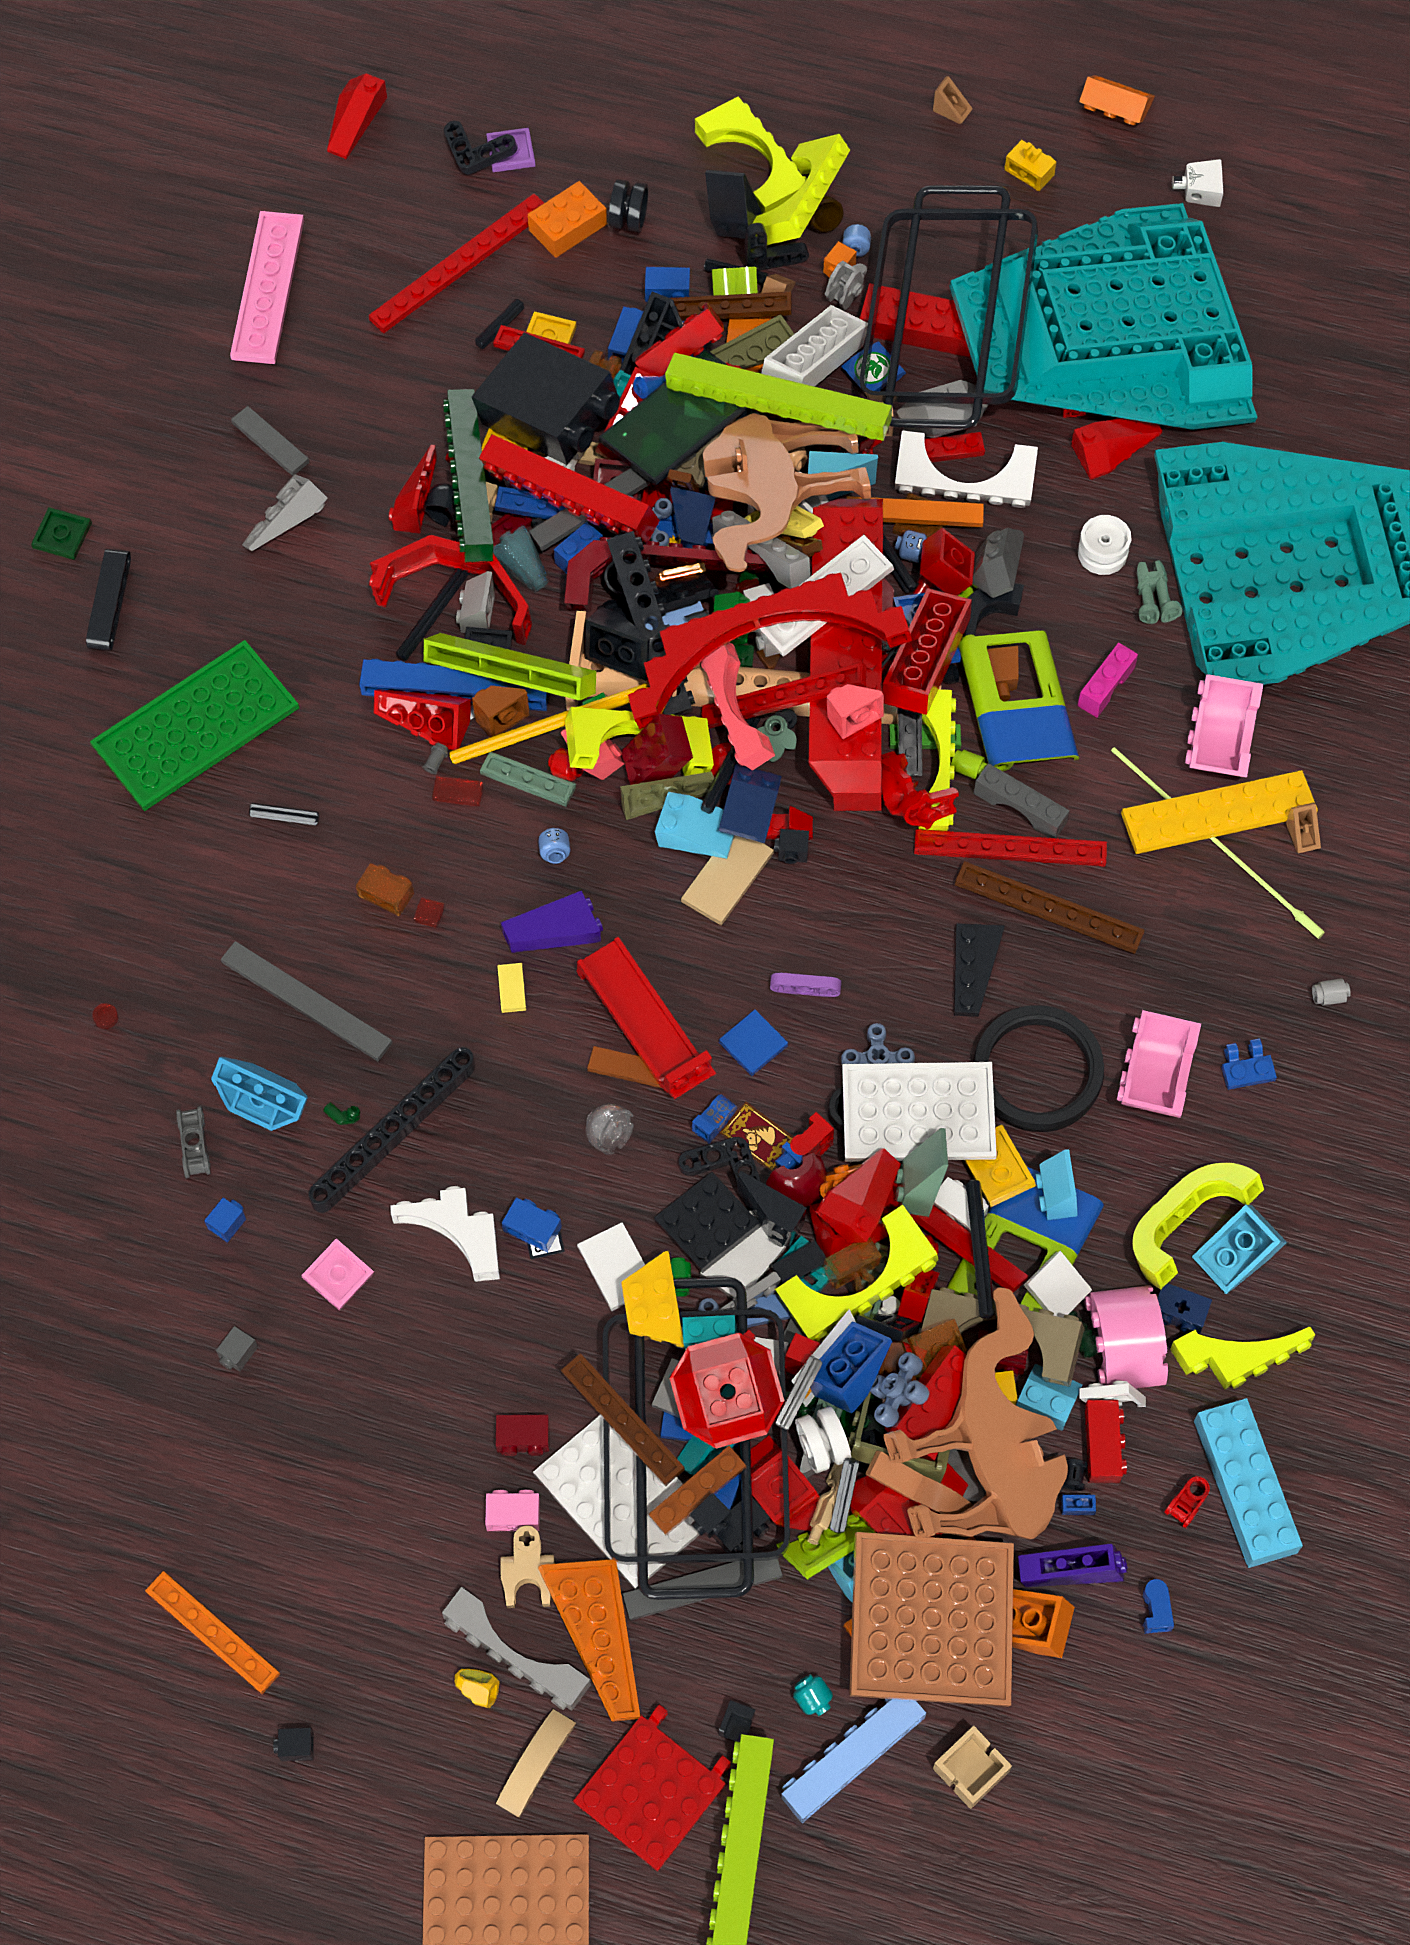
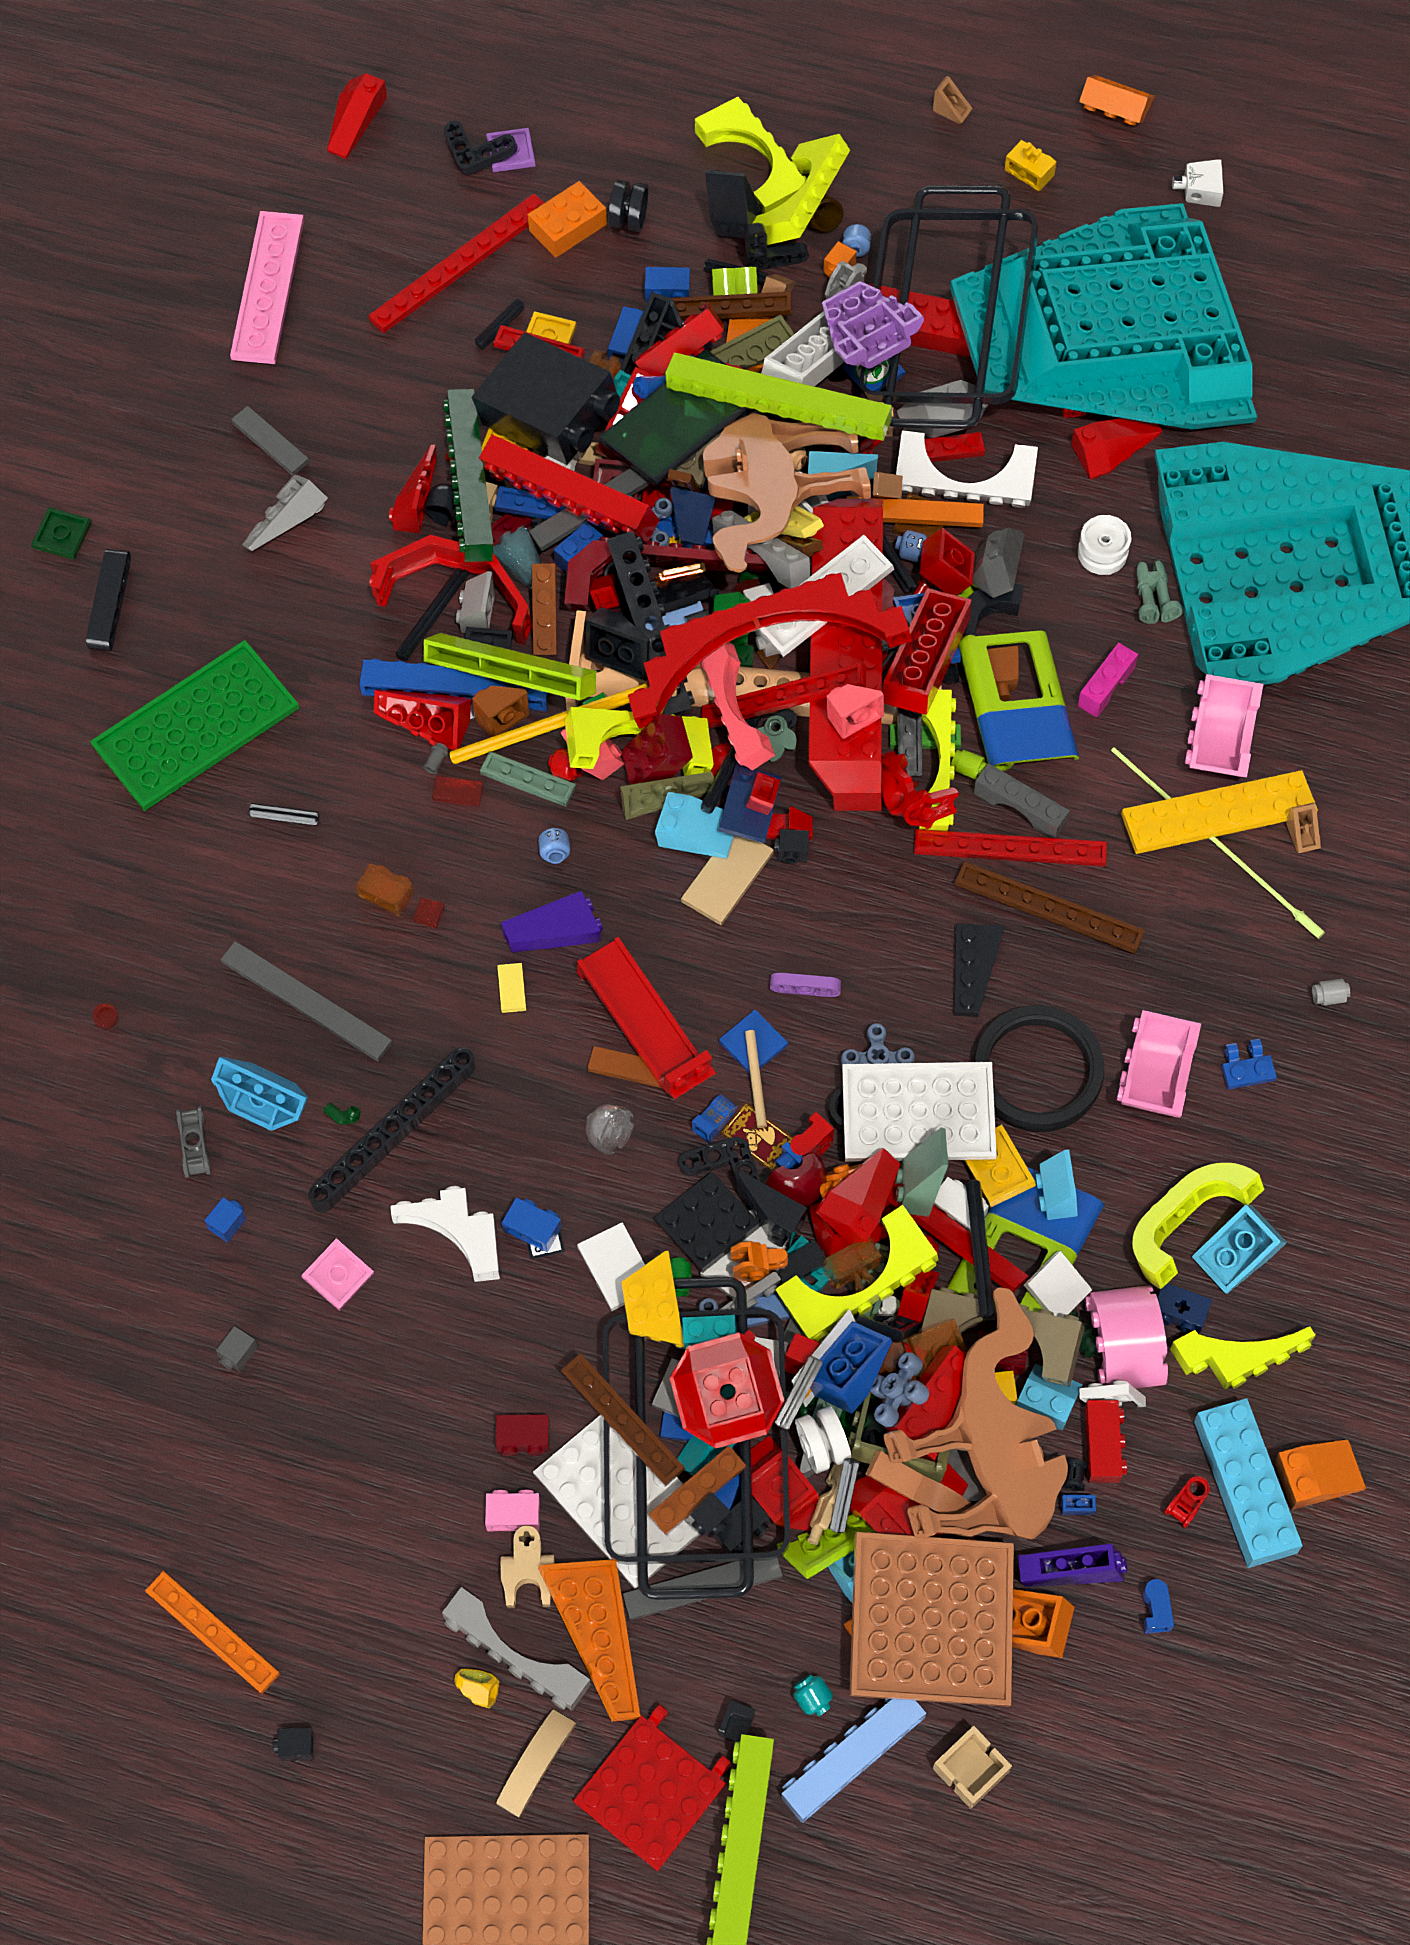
none -> dark orange plate [532,563,557,657]
none -> red panel [589,574,620,610]
none -> orange hinge [731,1241,788,1283]
none -> tan bar [745,1030,767,1128]
none -> red slope [746,772,780,815]
none -> medium lavender wedge [822,281,924,368]
none -> medium nougat slope [873,472,903,499]
none -> orange slope [1274,1440,1366,1510]

